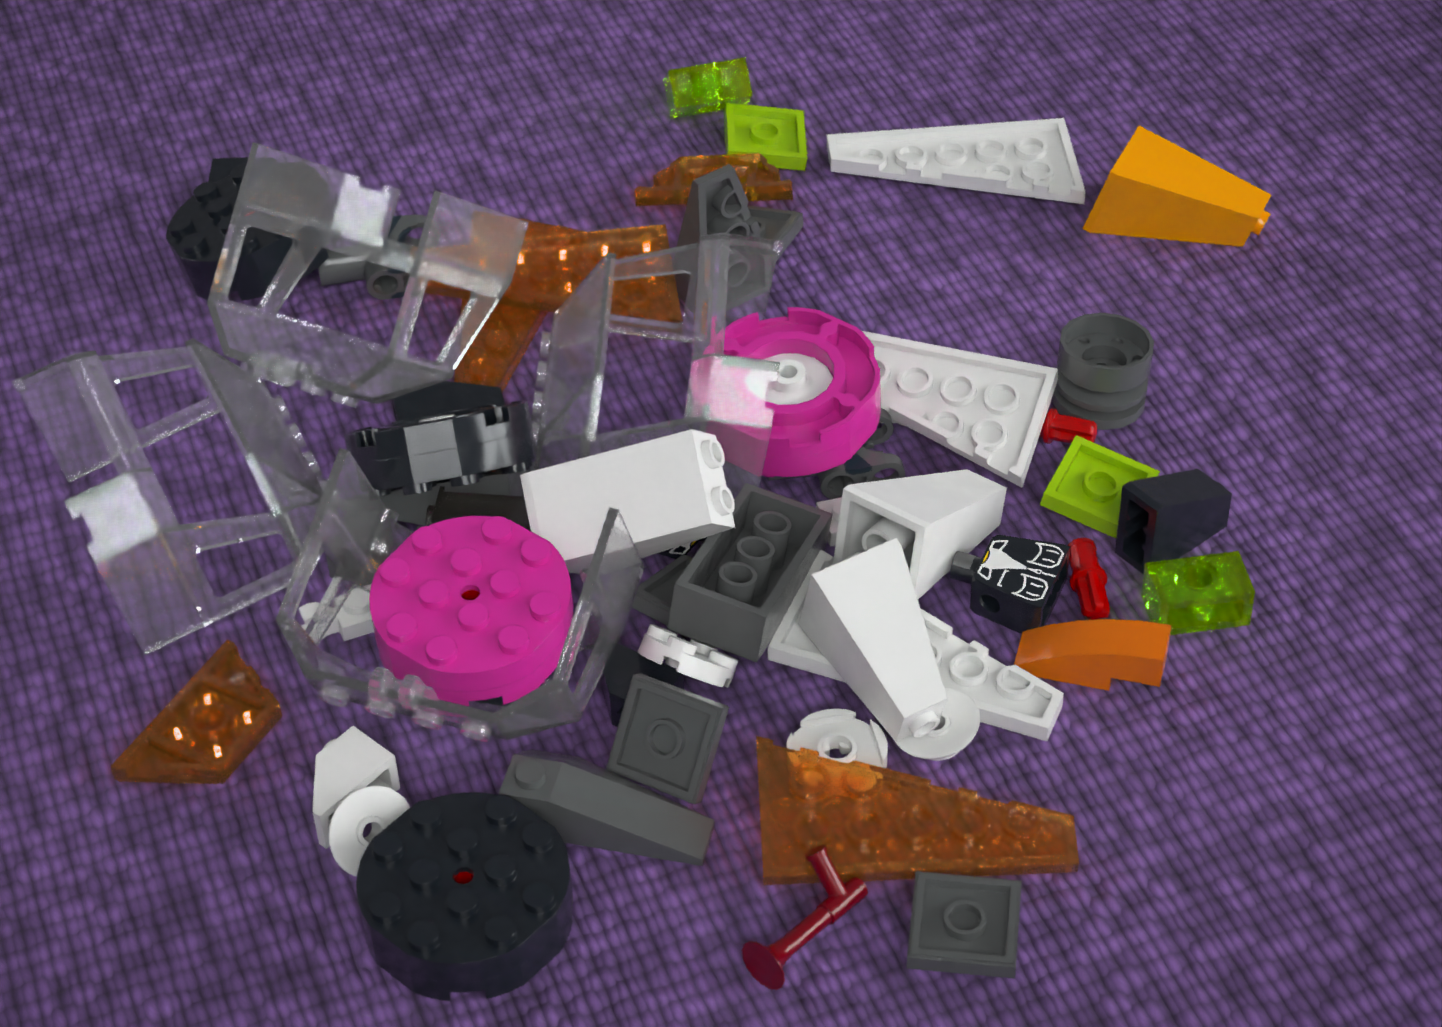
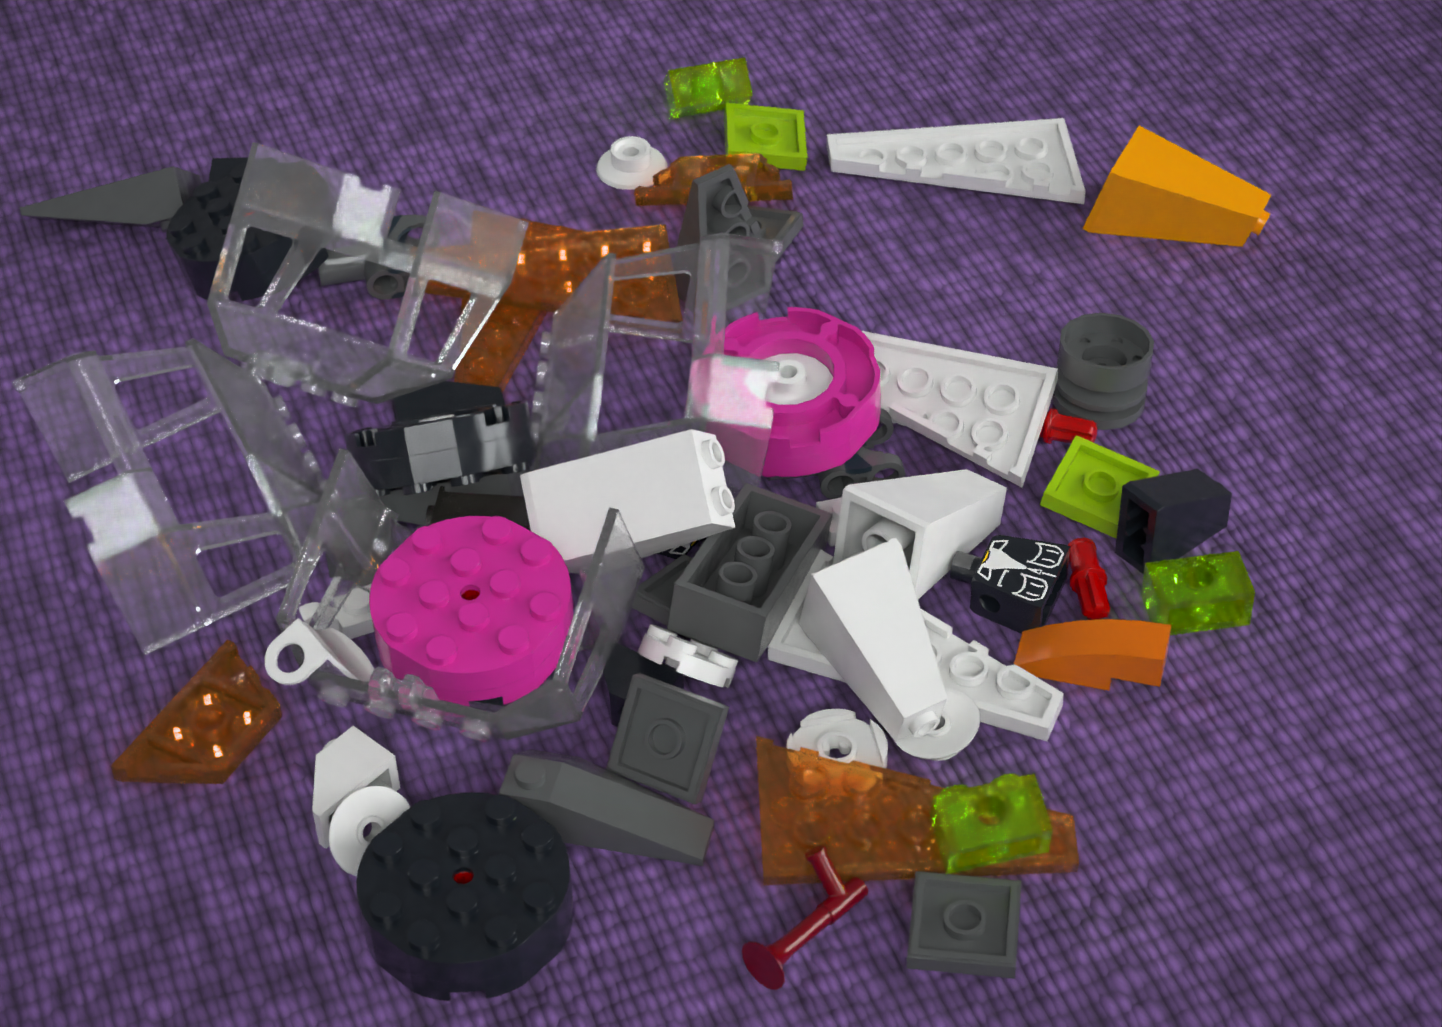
none -> dark grey wedge [20,166,201,232]
none -> white piece [264,618,377,687]
none -> white piece [596,136,668,190]
none -> clear neon green brick [930,773,1053,874]

